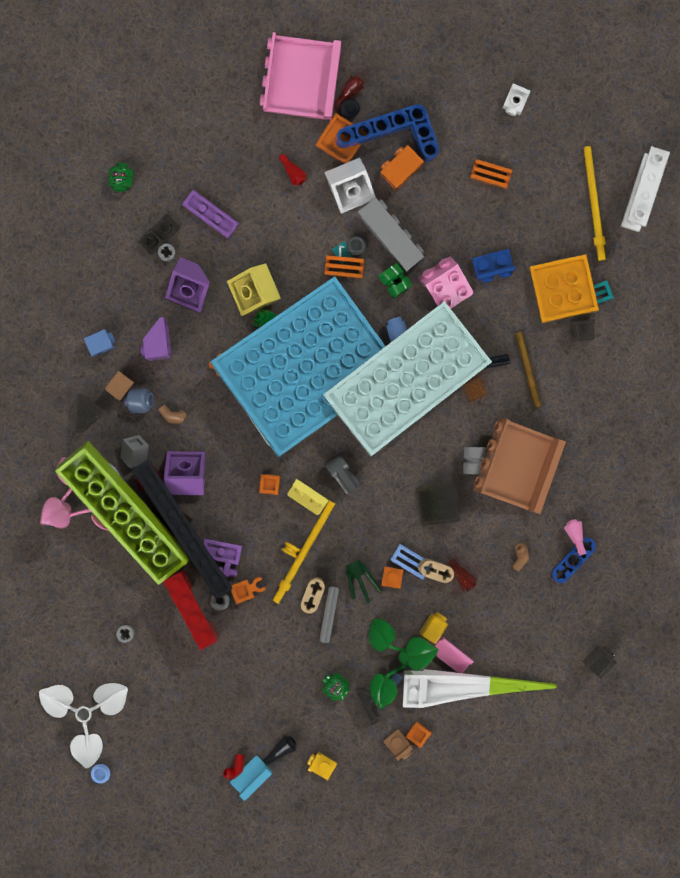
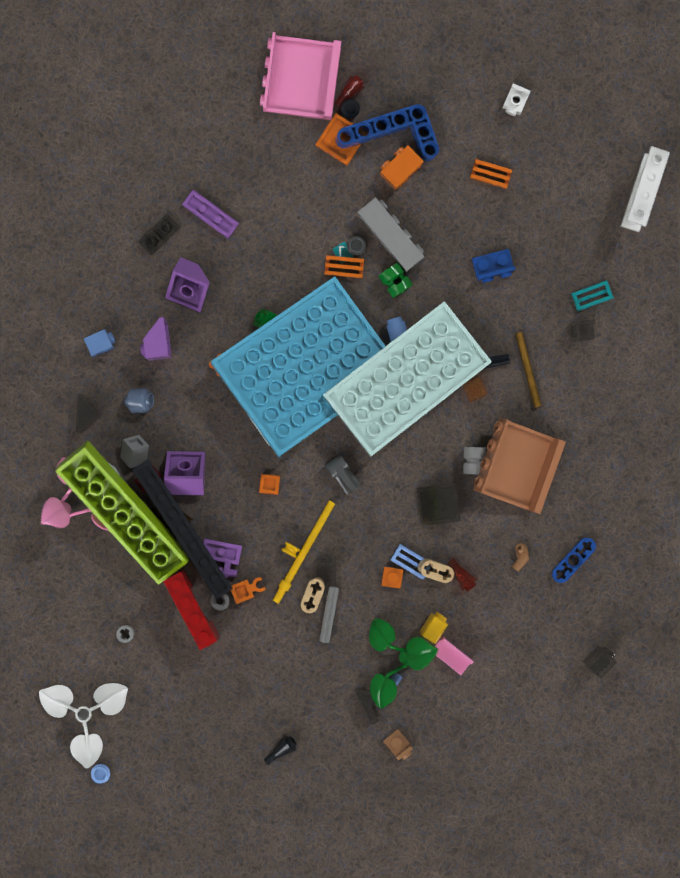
medium nougat panel [105,371,136,402] -> none
green head [108,163,134,192] -> none
light grey bush [158,244,176,262] -> none
medium nougat arm [158,404,187,424] -> none
red arm [223,754,245,780] -> none
light yellow slope [227,263,281,316] -> none
medium azure panel [230,755,273,801] -> none
red cone [278,153,307,186] -> none
light yellow bracket [287,479,329,515] -> none
yellow bracket [306,751,337,780] -> none
green head [322,672,350,701] -> none
white slope [324,158,375,214] -> none
dark green plant [345,560,382,603] -> none
white plate [403,669,557,708] -> none
orange tile [405,721,432,748] -> none
bright pink bracket [418,256,473,309] -> none
light orange plate [530,254,599,323] -> none
bright pink cone [564,519,586,555] -> none
yellow bar [583,146,606,261] -> none

